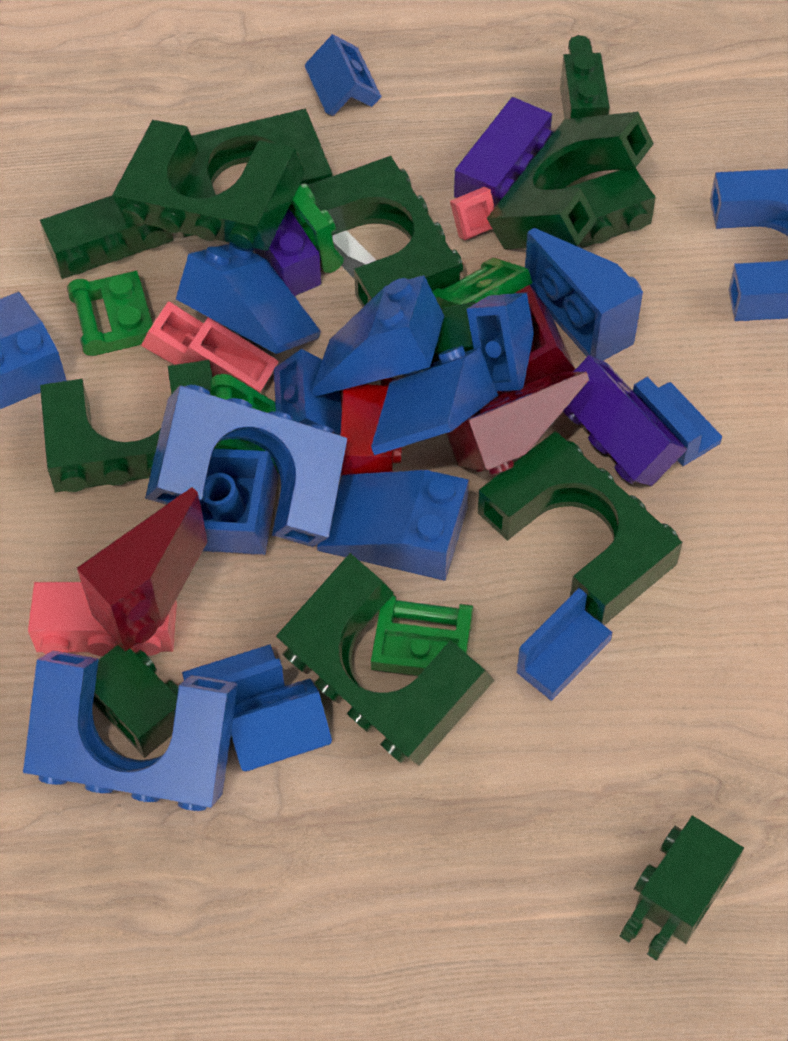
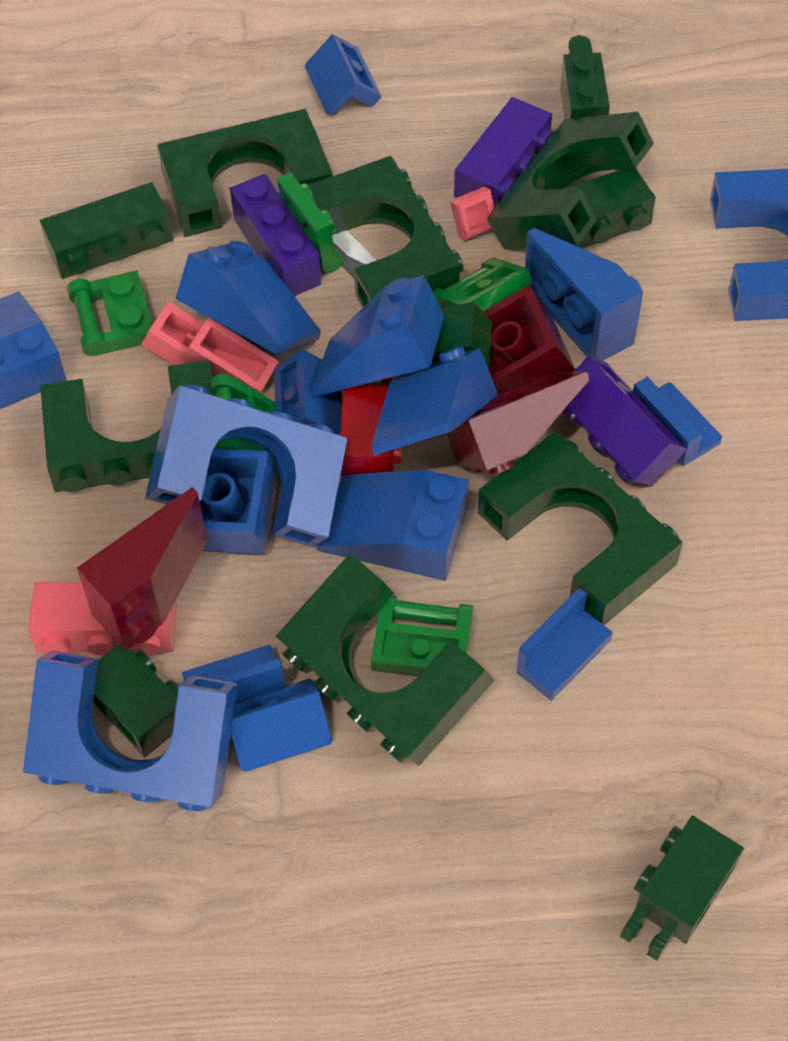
dark green arch [112,119,305,251] -> none
blue slope [467,292,534,391] -> none

